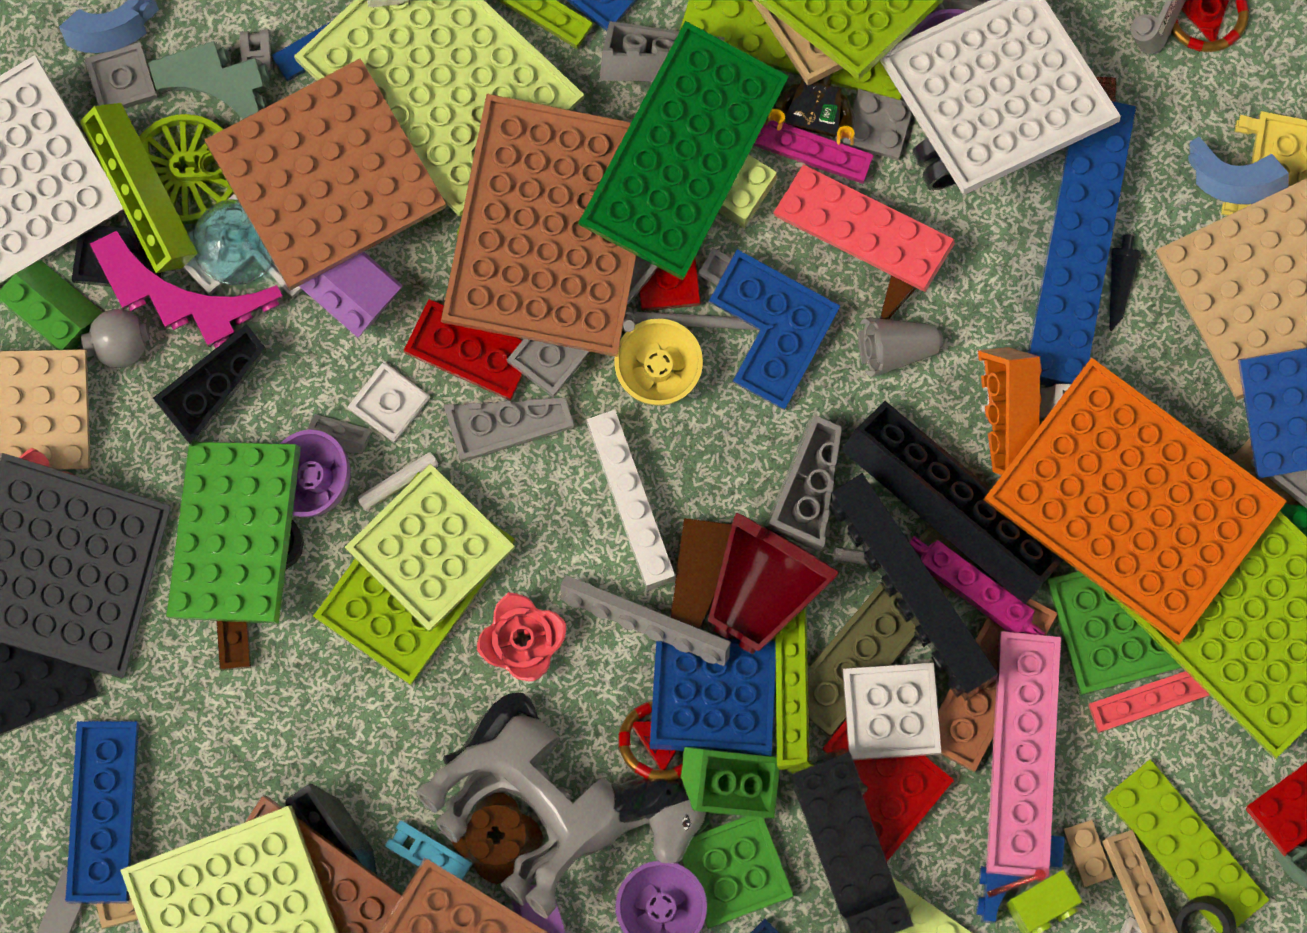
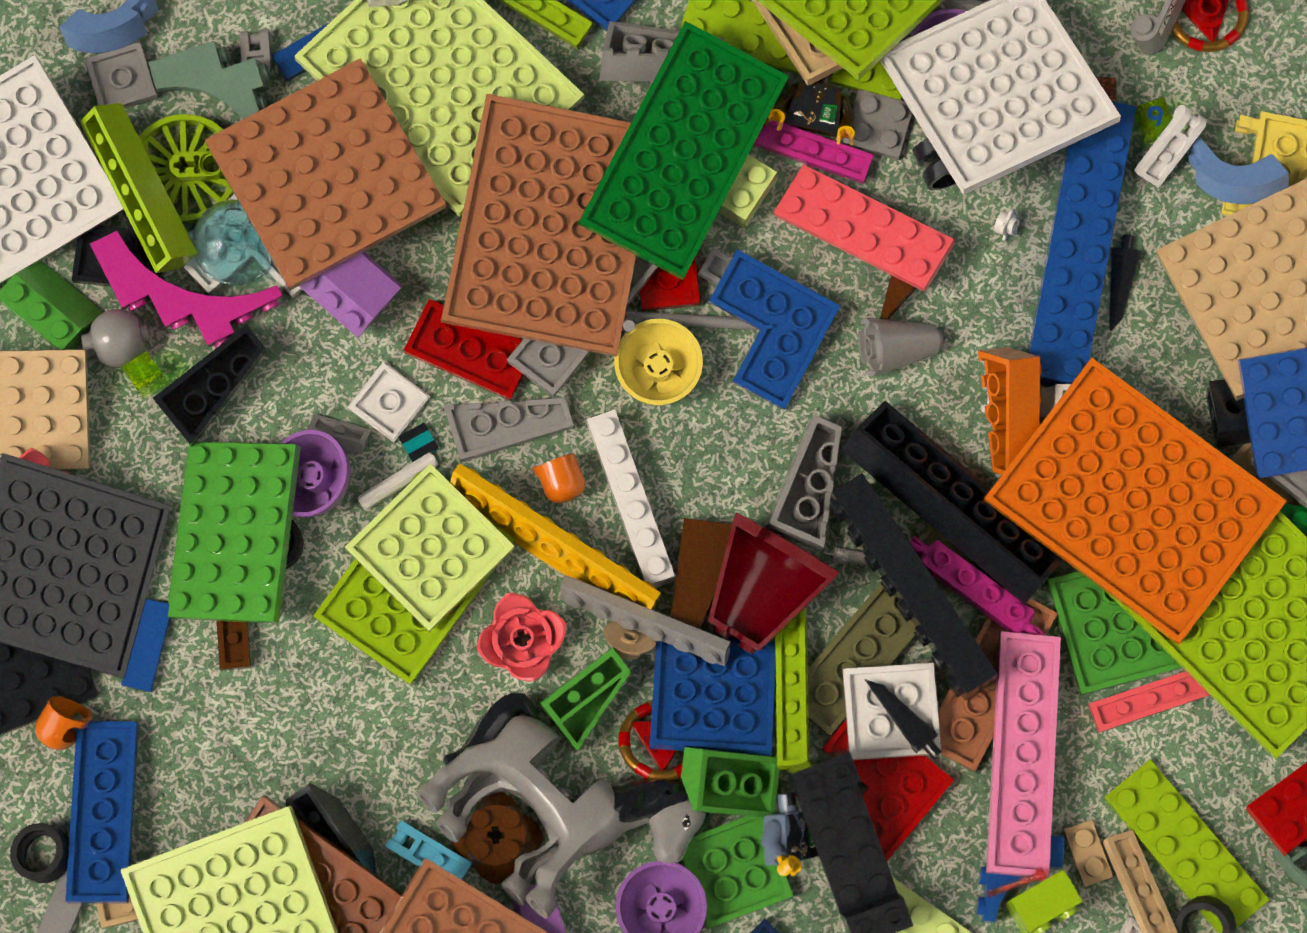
none -> black tyre [10,823,69,883]
none -> orange helmet [35,696,92,750]
none -> blue tile [121,599,171,693]
none -> clear neon green brick [122,351,167,398]
none -> tile [398,423,439,462]
none -> yellow plate [450,463,661,610]
none -> orange helmet [532,453,585,504]
none -> bright green wedge [538,648,631,752]
none -> tan piece [603,621,656,660]
none -> torso [761,792,818,876]
none -> black bar [864,679,942,759]
none -> white plate [994,209,1019,241]
none -> clear neon green brick [1134,96,1173,145]
none -> white plate [1134,105,1207,187]
none -> black brick [1206,379,1251,447]

